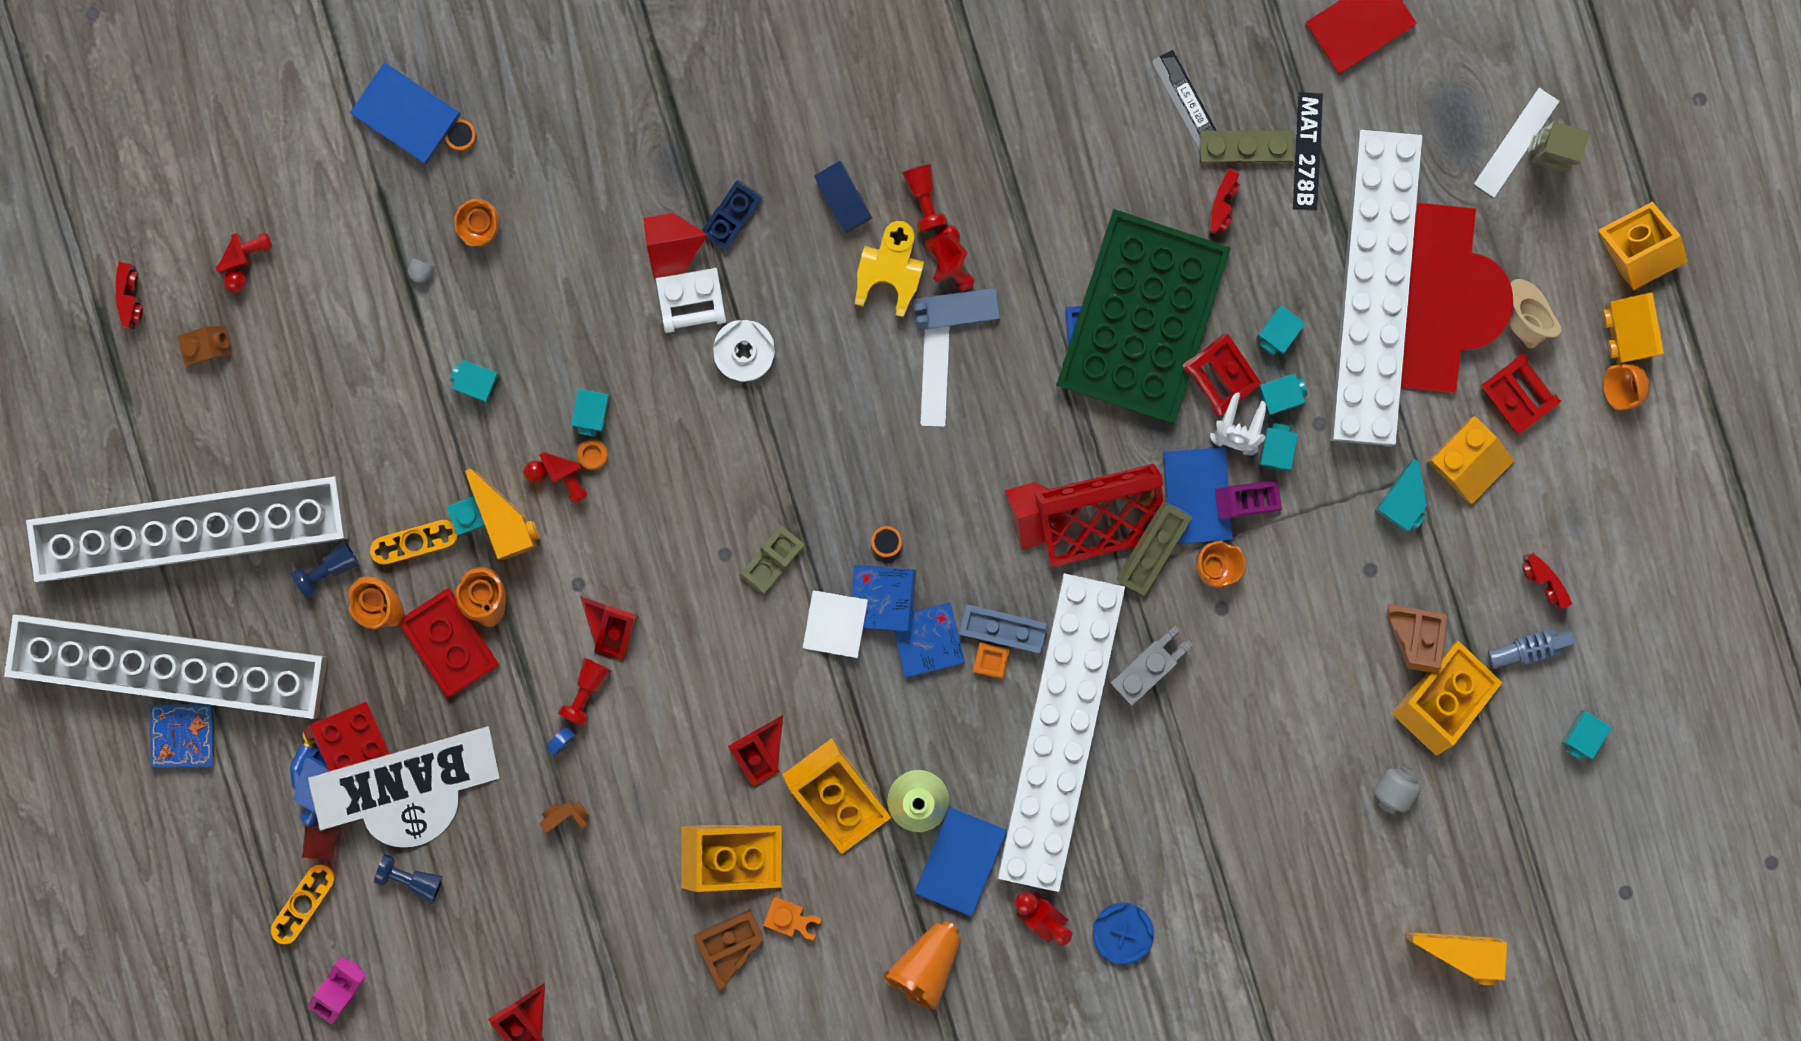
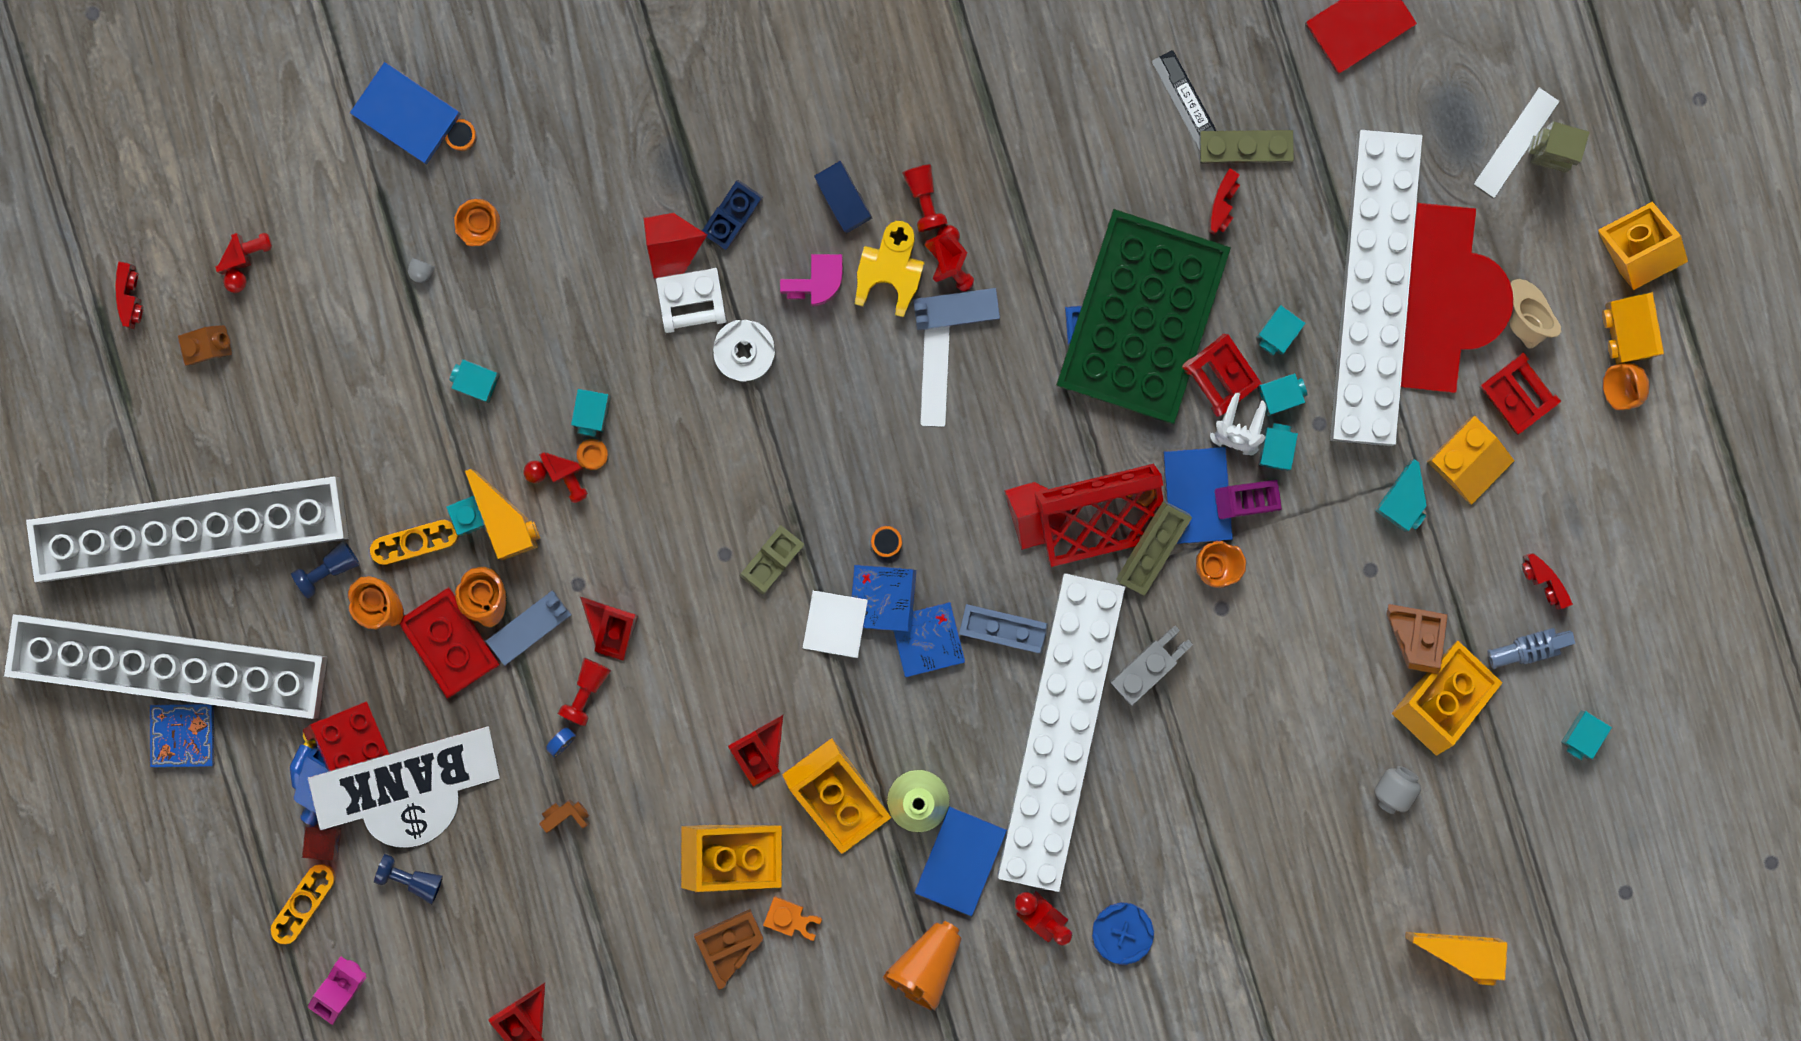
orange tile [973,642,1010,679] -> none
black sticker [1293,92,1323,210] -> none
none -> sand blue hinge [486,590,572,666]
none -> dark pink brick [780,254,843,306]

